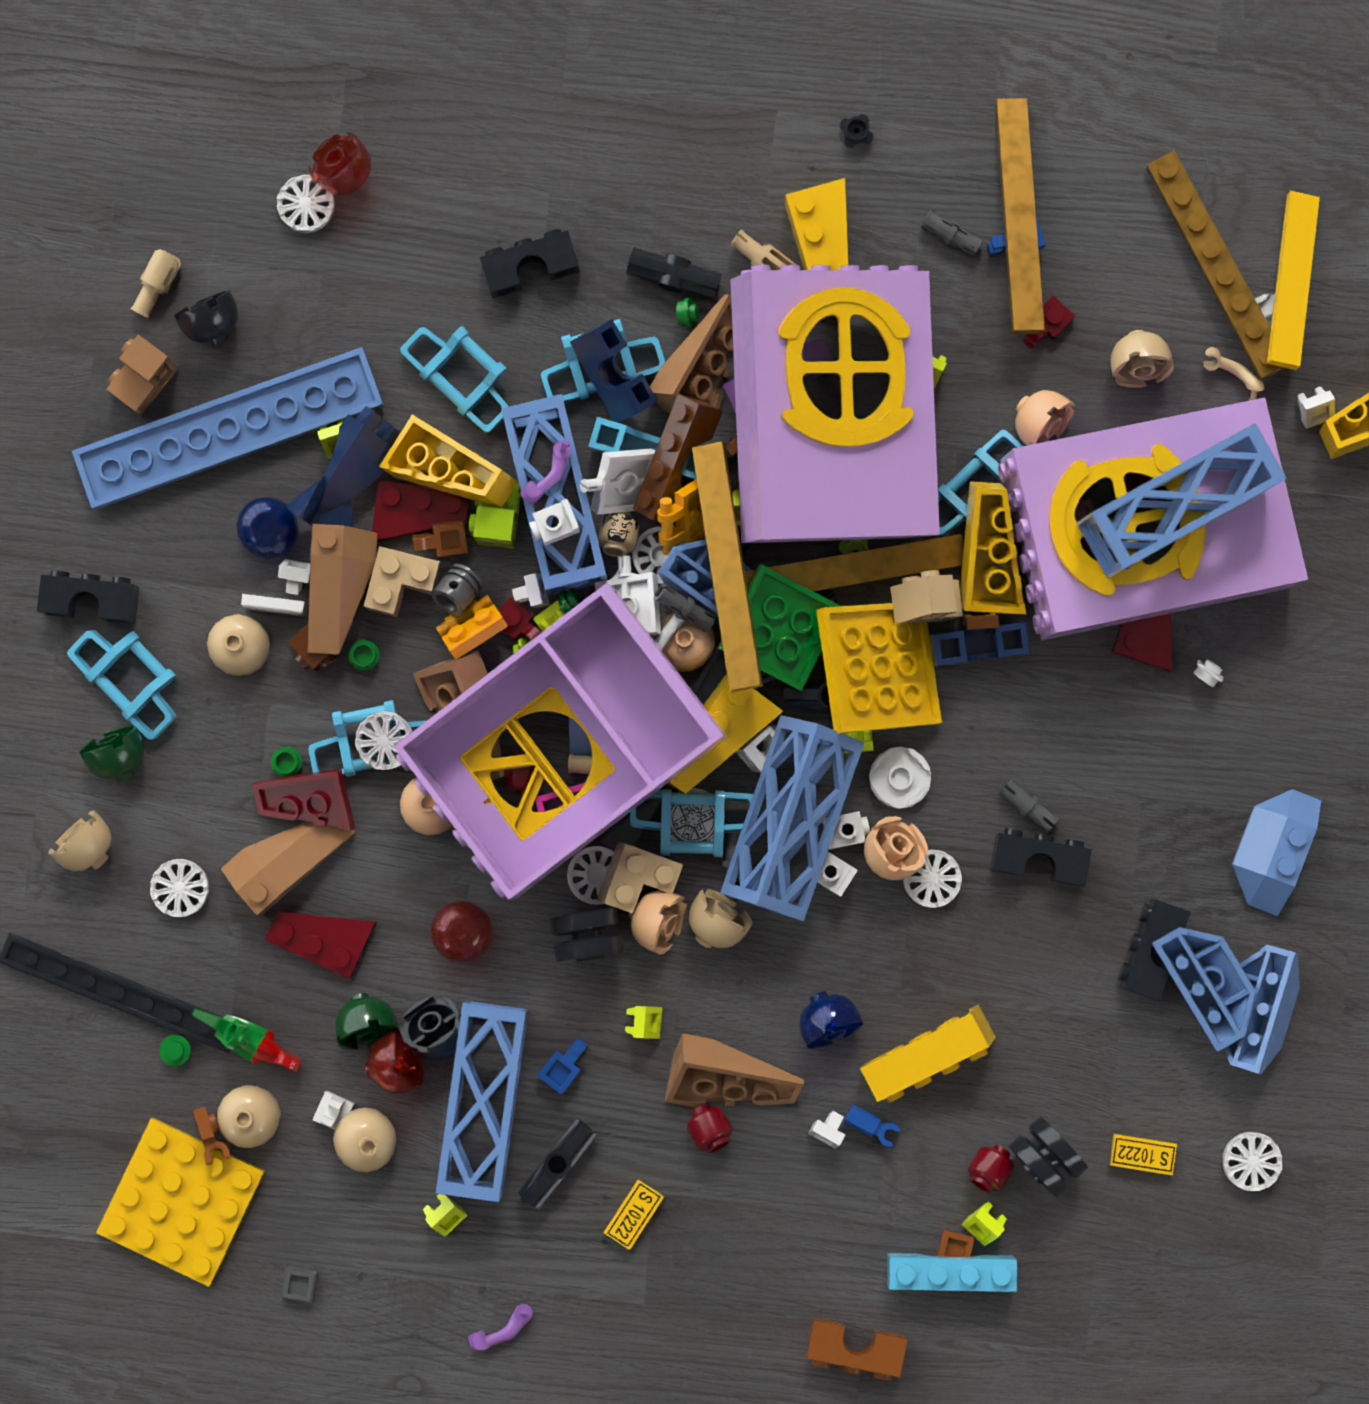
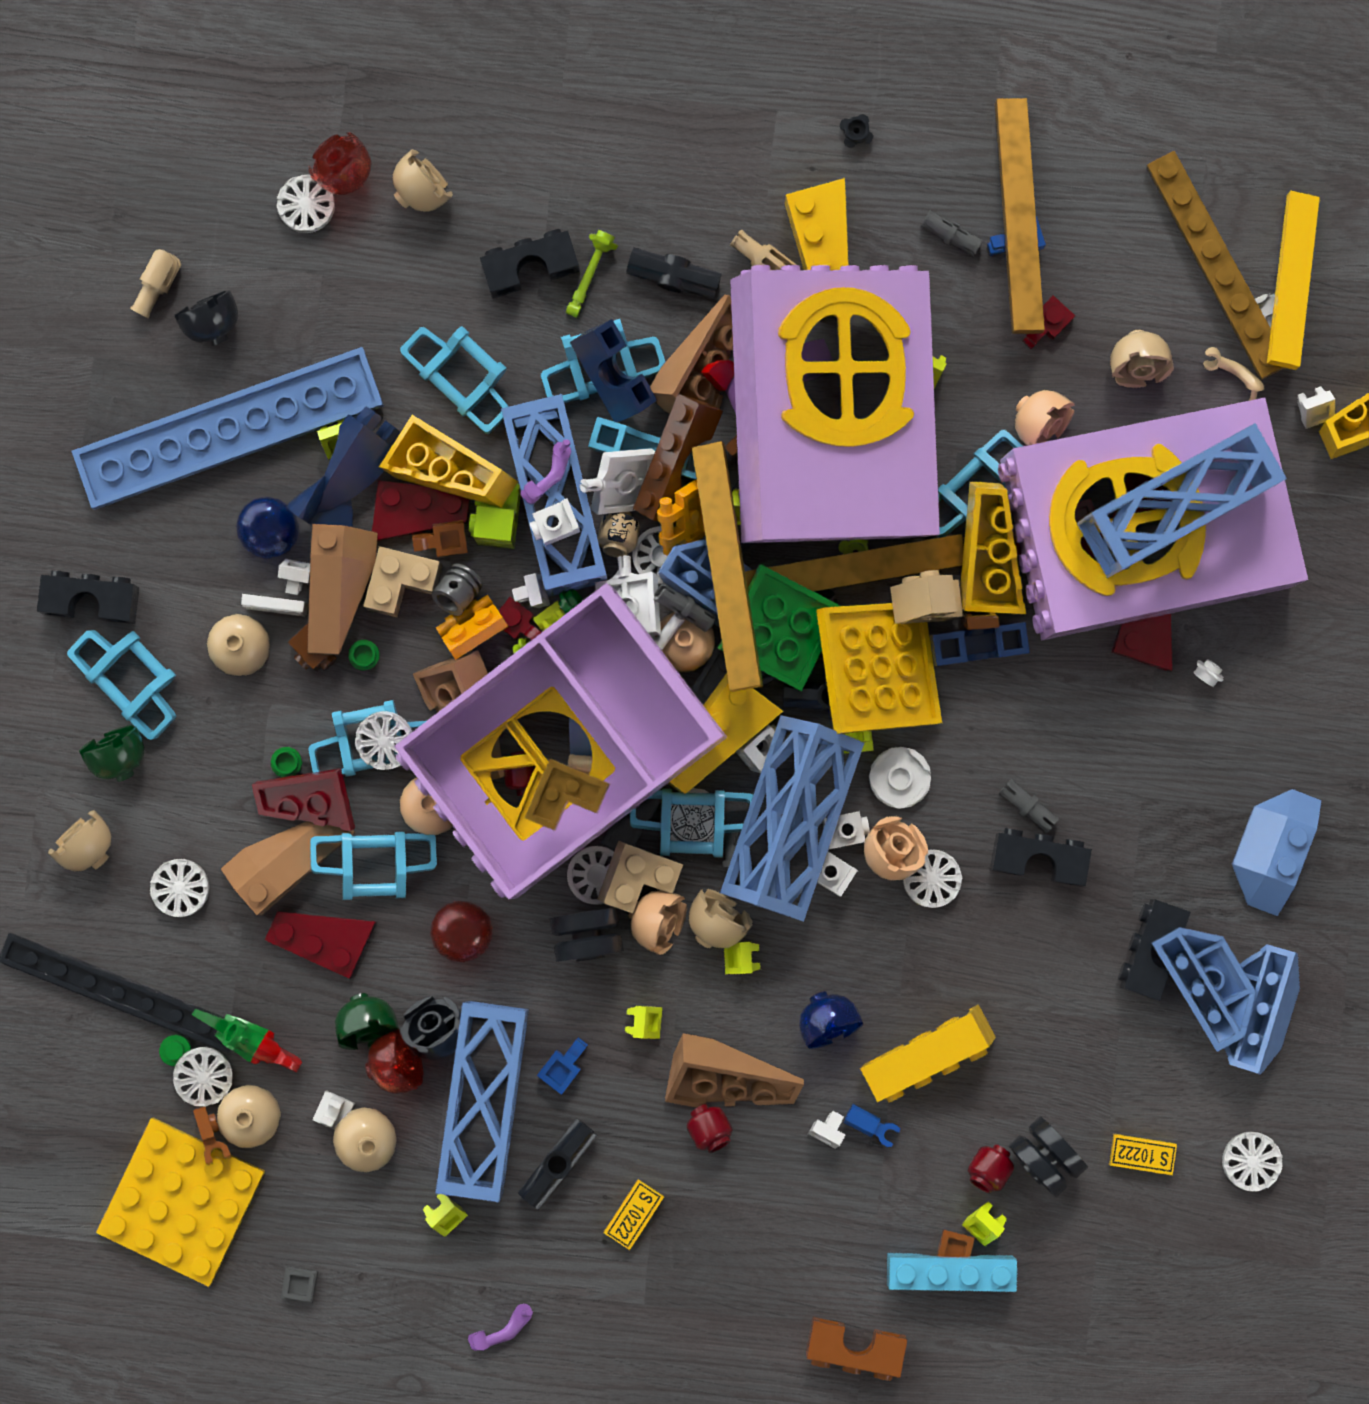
medium nougat brick [106,334,179,416] -> none
green plate [676,298,699,329] -> none
none -> white wheel [173,1047,233,1107]
none -> medium azure bar [310,832,437,900]
none -> tan cylinder [393,149,453,212]
none -> pearl gold plate [525,759,610,831]
none -> lime piece [565,230,618,318]
none -> red tile [701,360,734,391]
none -> neon yellow tile [724,942,761,974]

